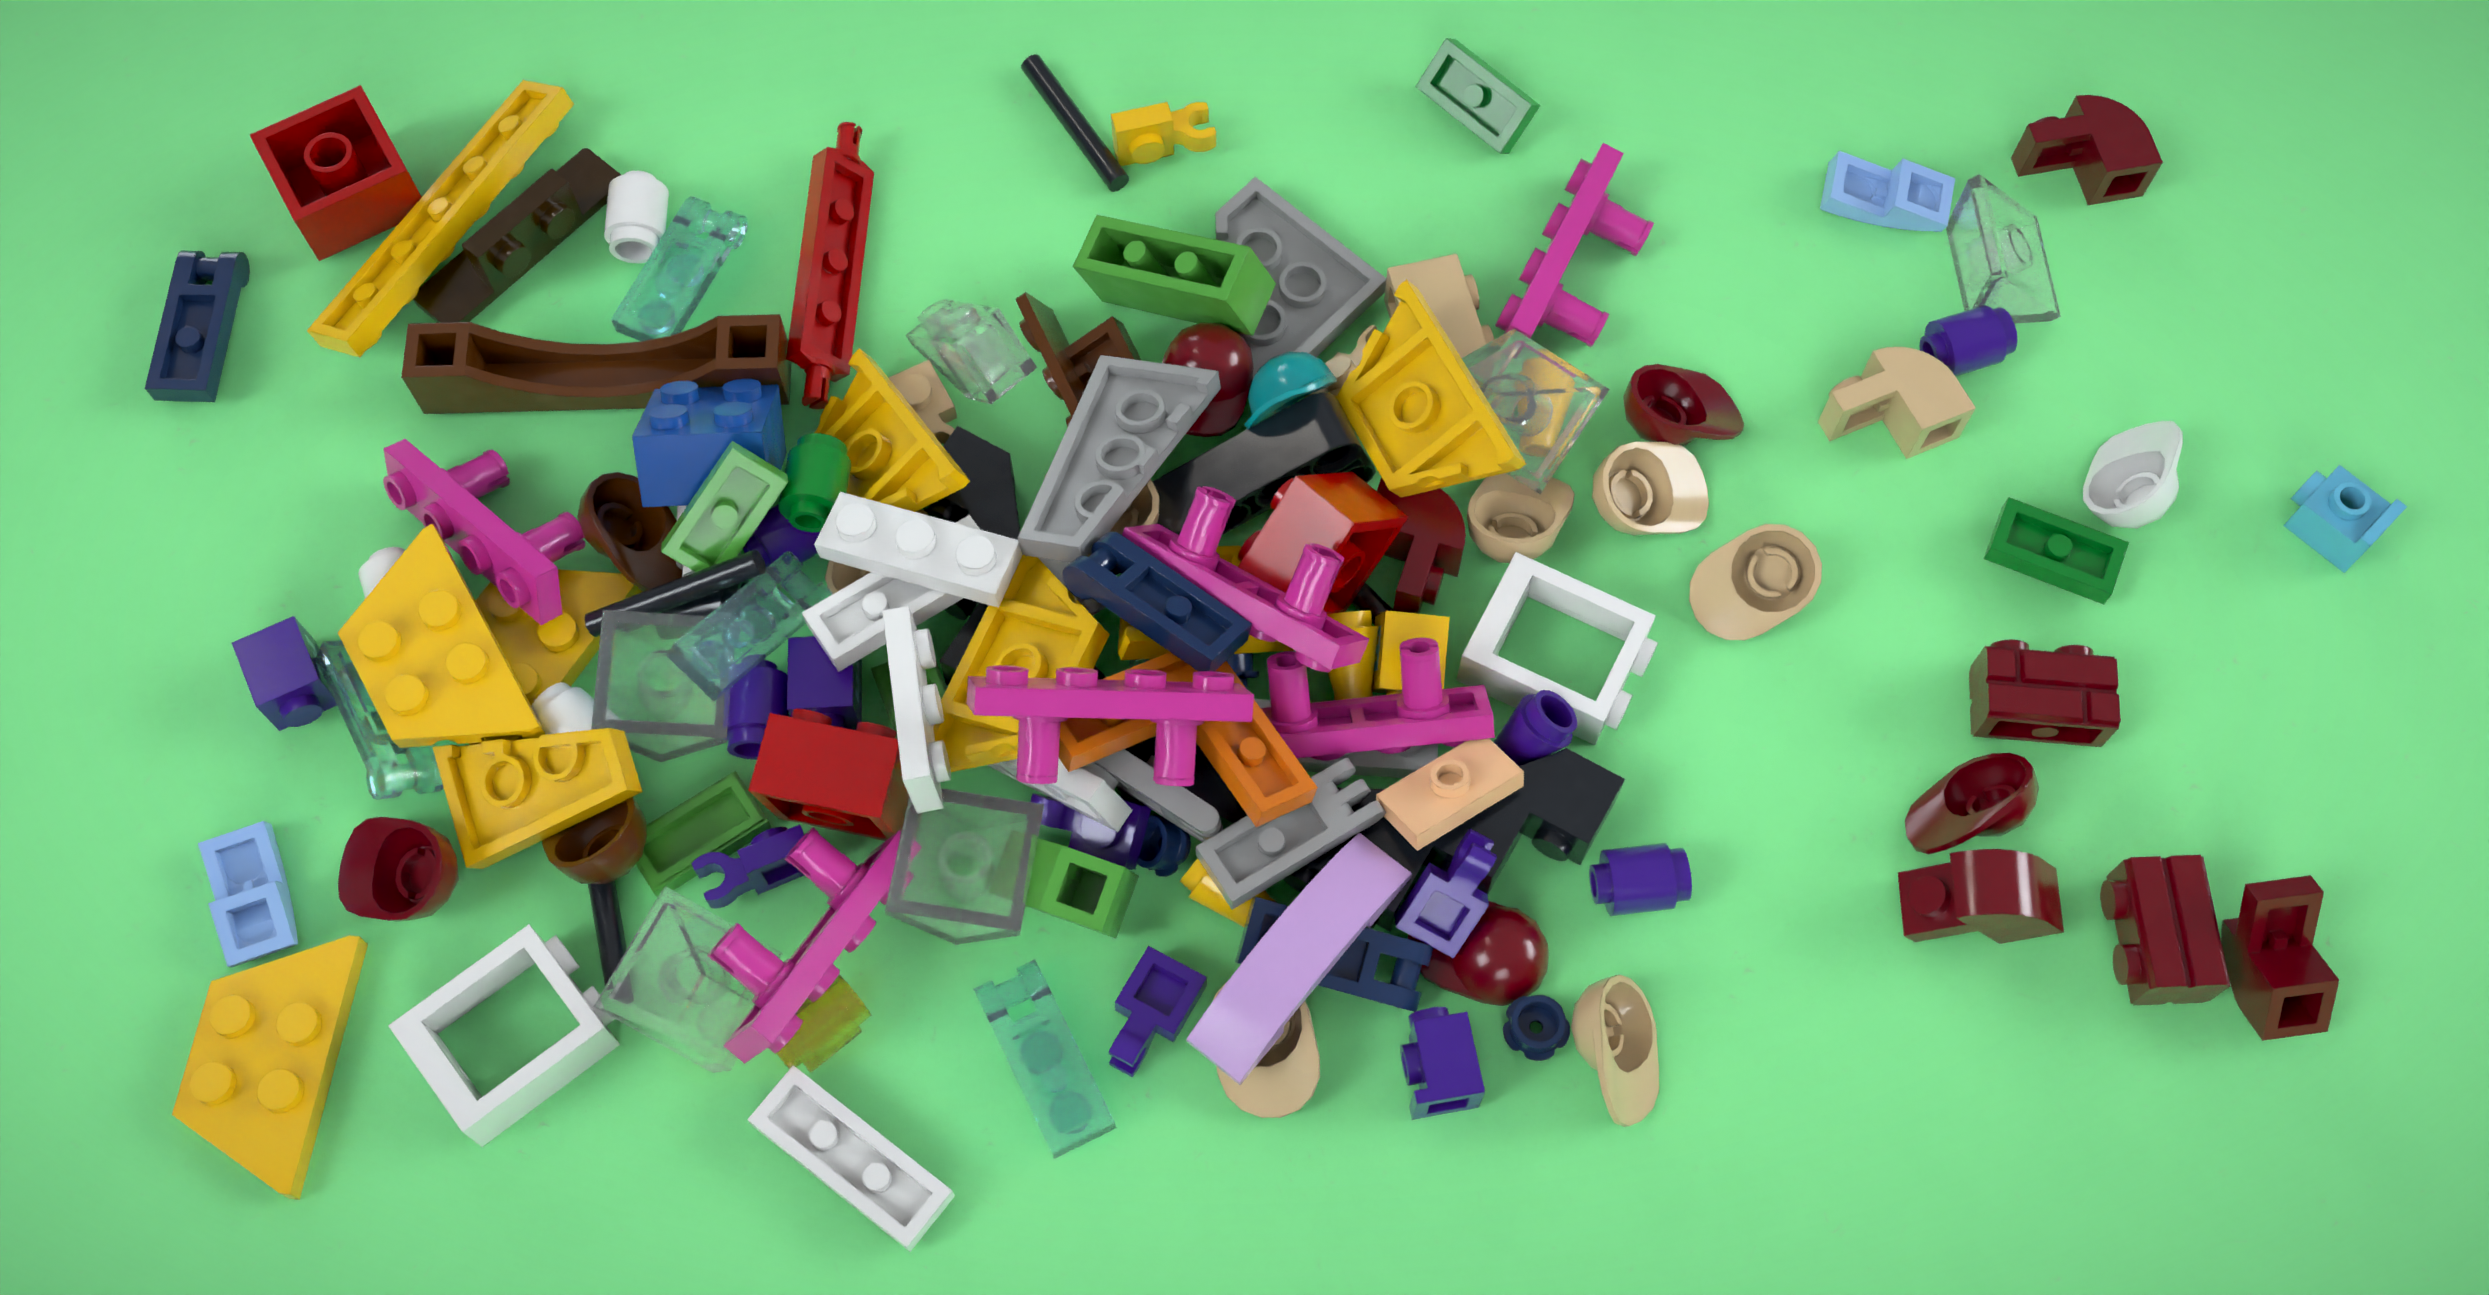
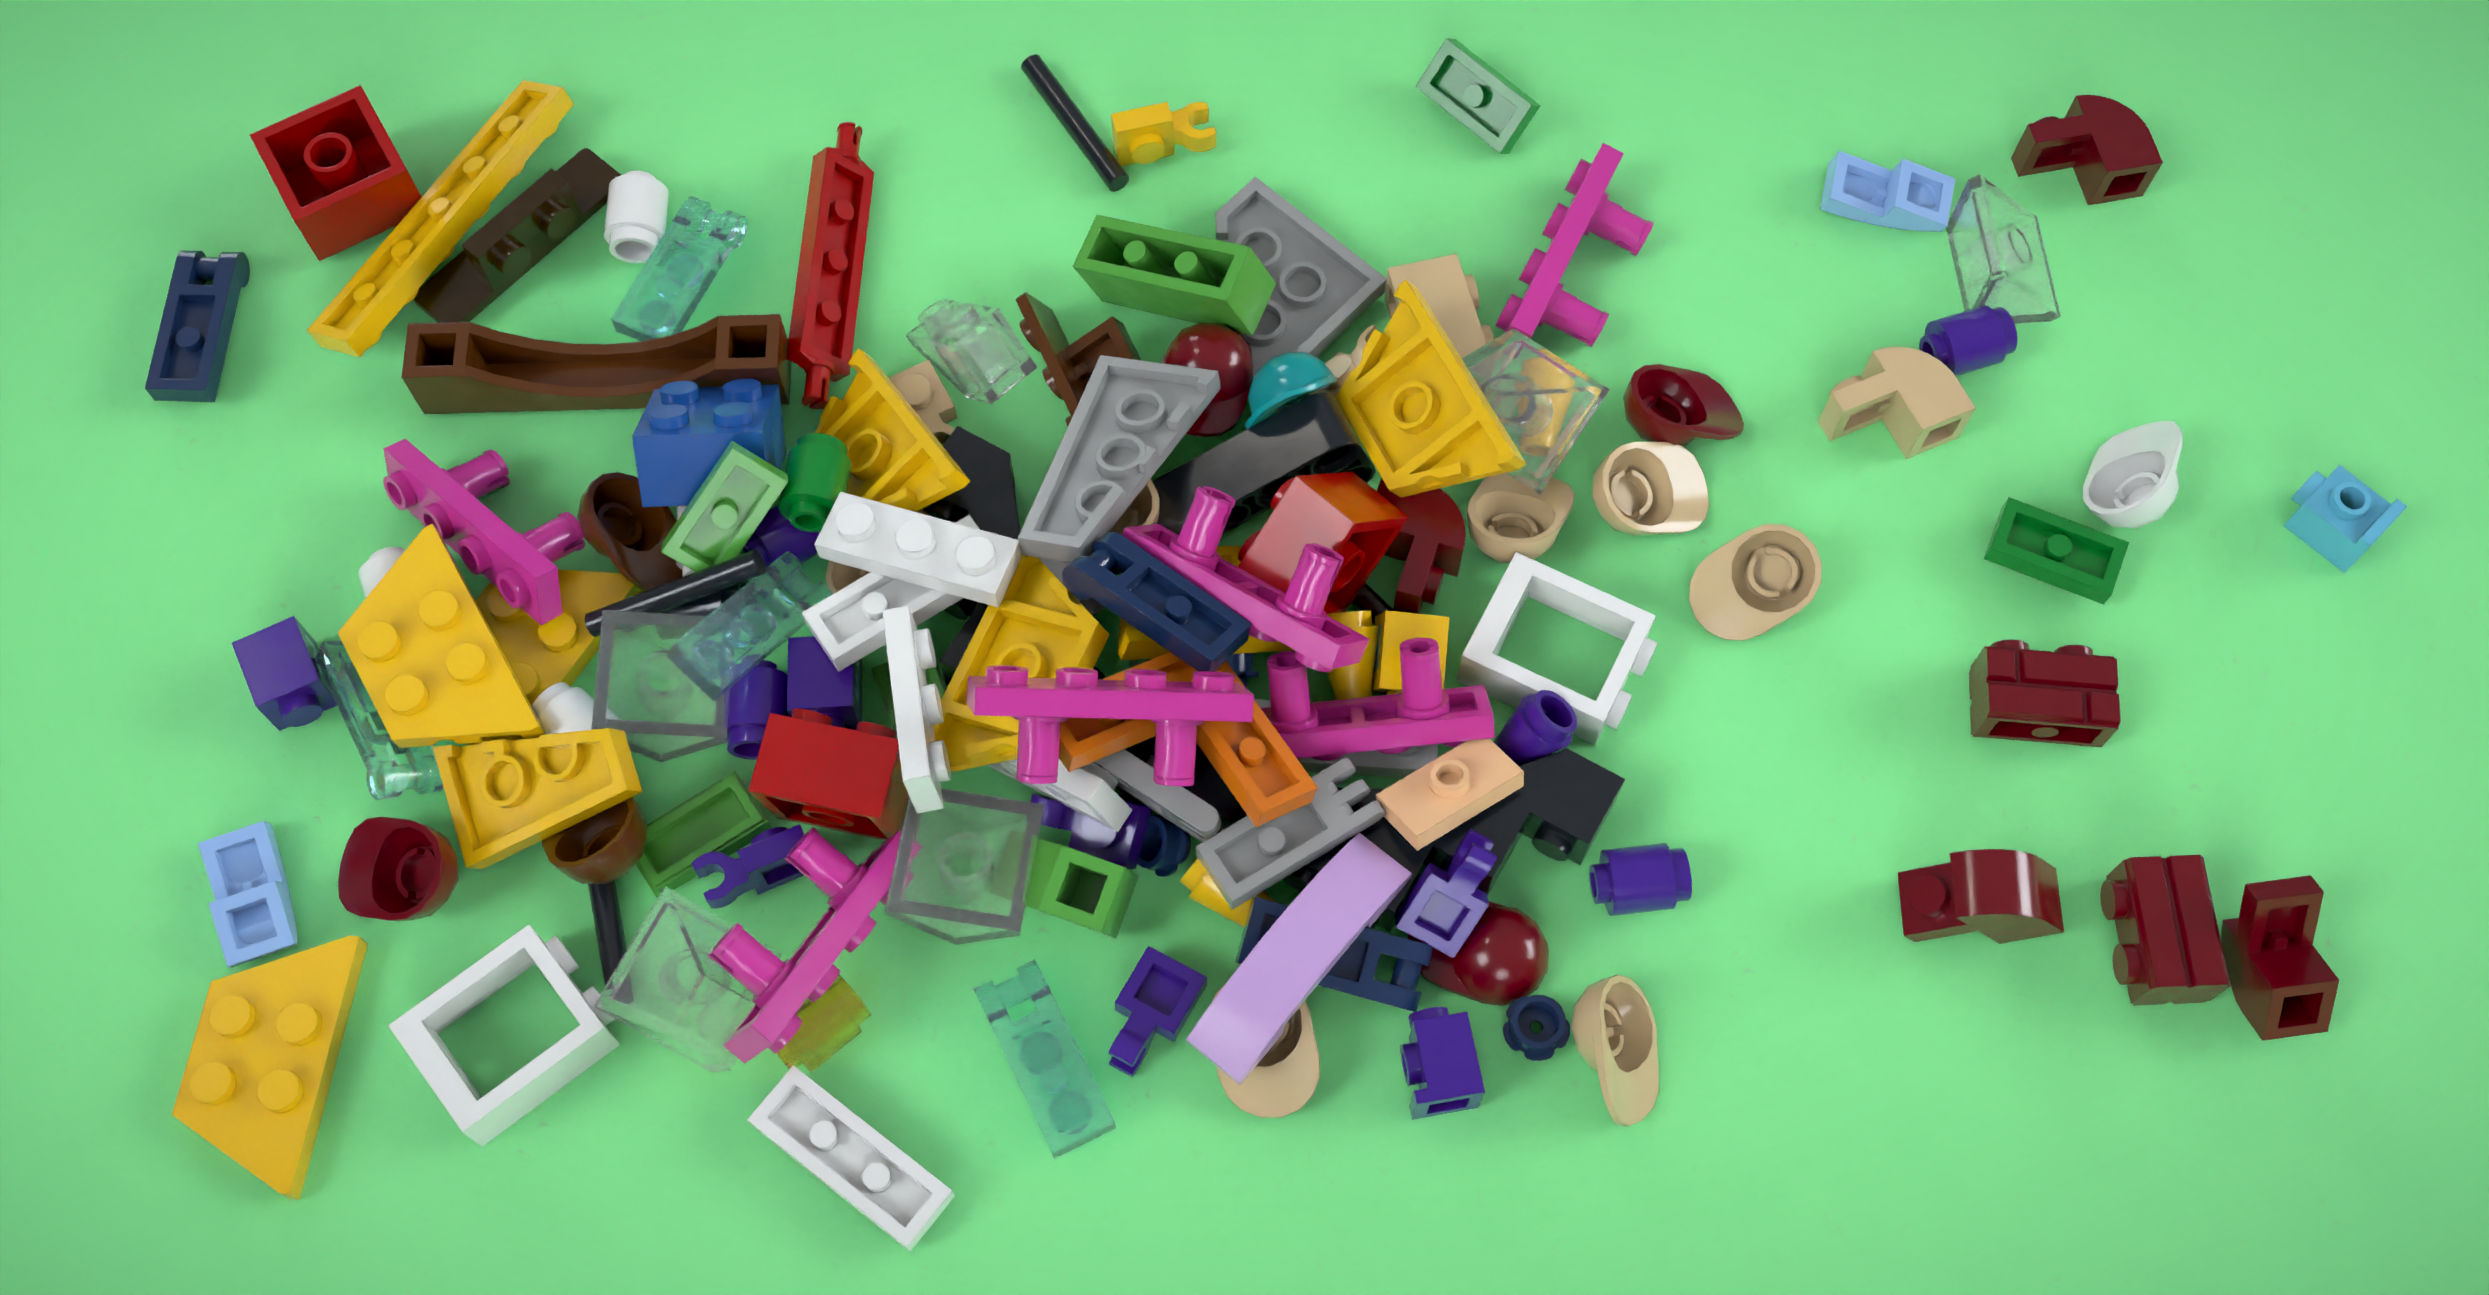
dark red cap [1905,753,2039,854] -> none

